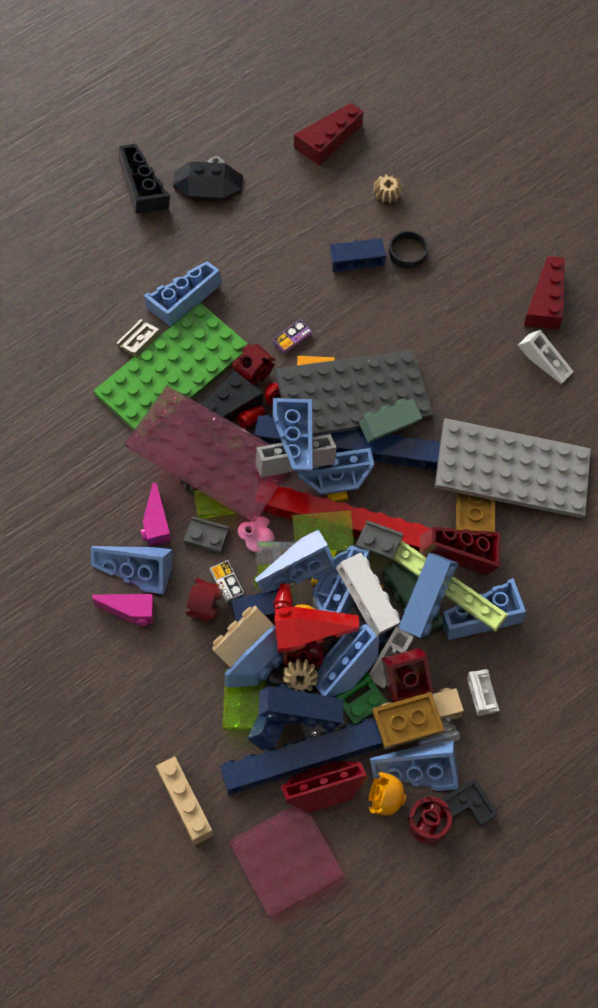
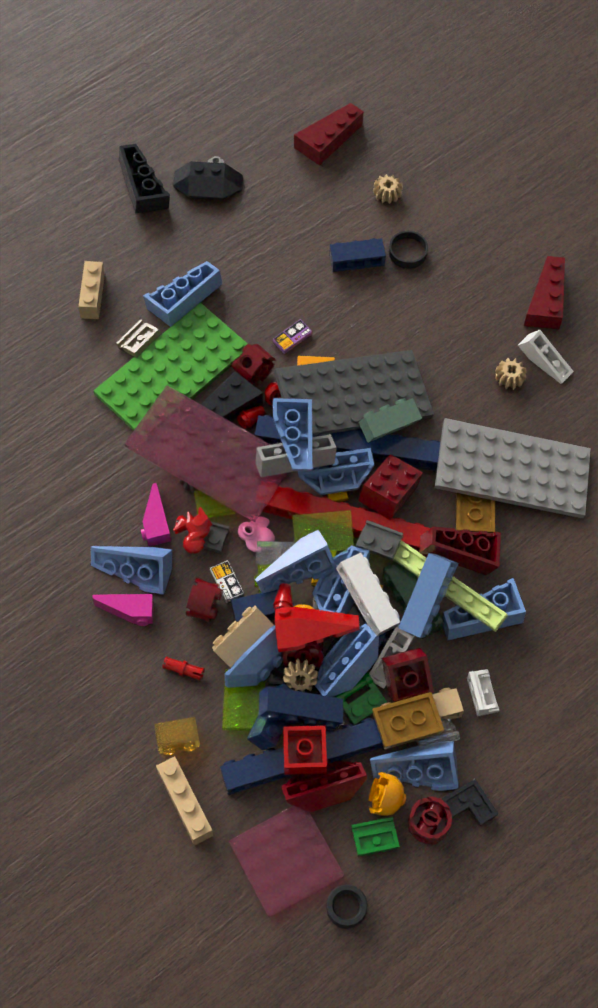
none -> tan brick [78,261,105,319]
none -> clear yellow brick [154,717,200,755]
none -> red pin [162,656,205,681]
none -> red animal [173,507,213,554]
none -> red brick [283,726,327,775]
none -> black tyre [326,884,368,929]
none -> green plate [351,817,400,857]
none -> dark red brick [358,454,423,519]
none -> tan gear [495,358,526,390]

